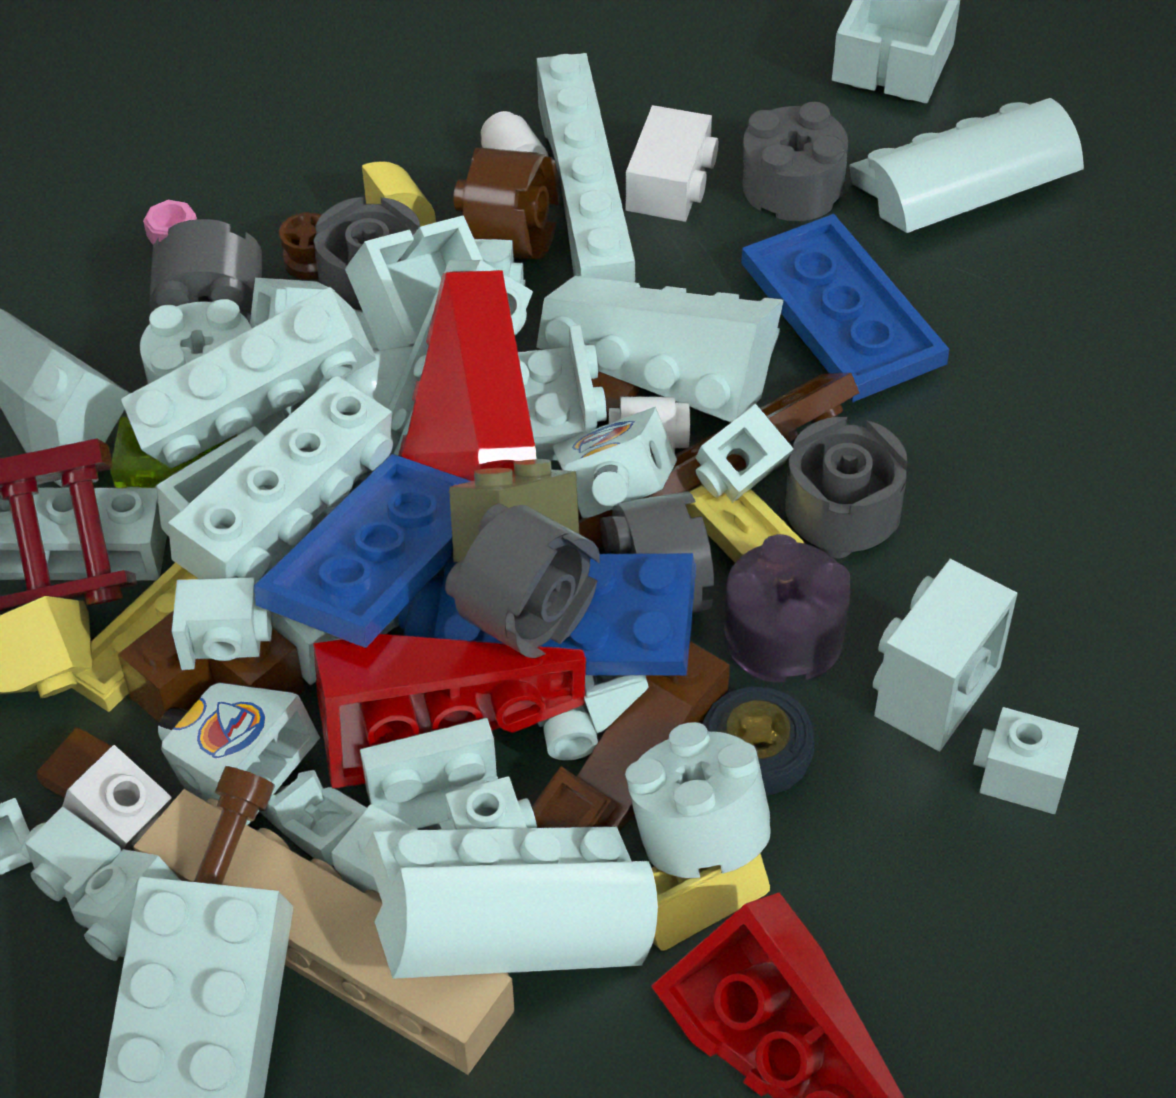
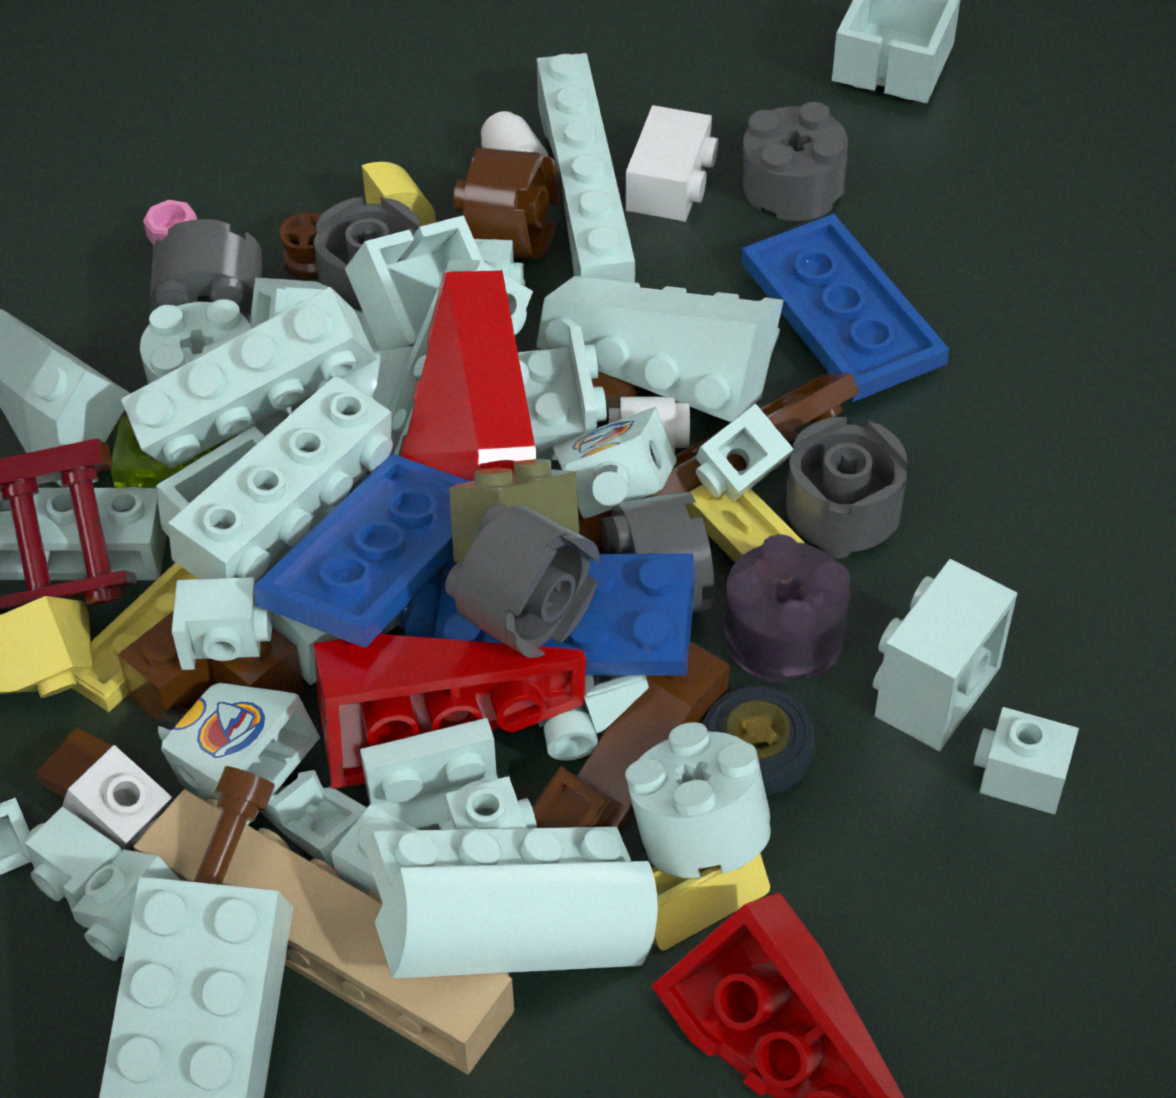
light aqua brick [849,98,1084,233] -> none

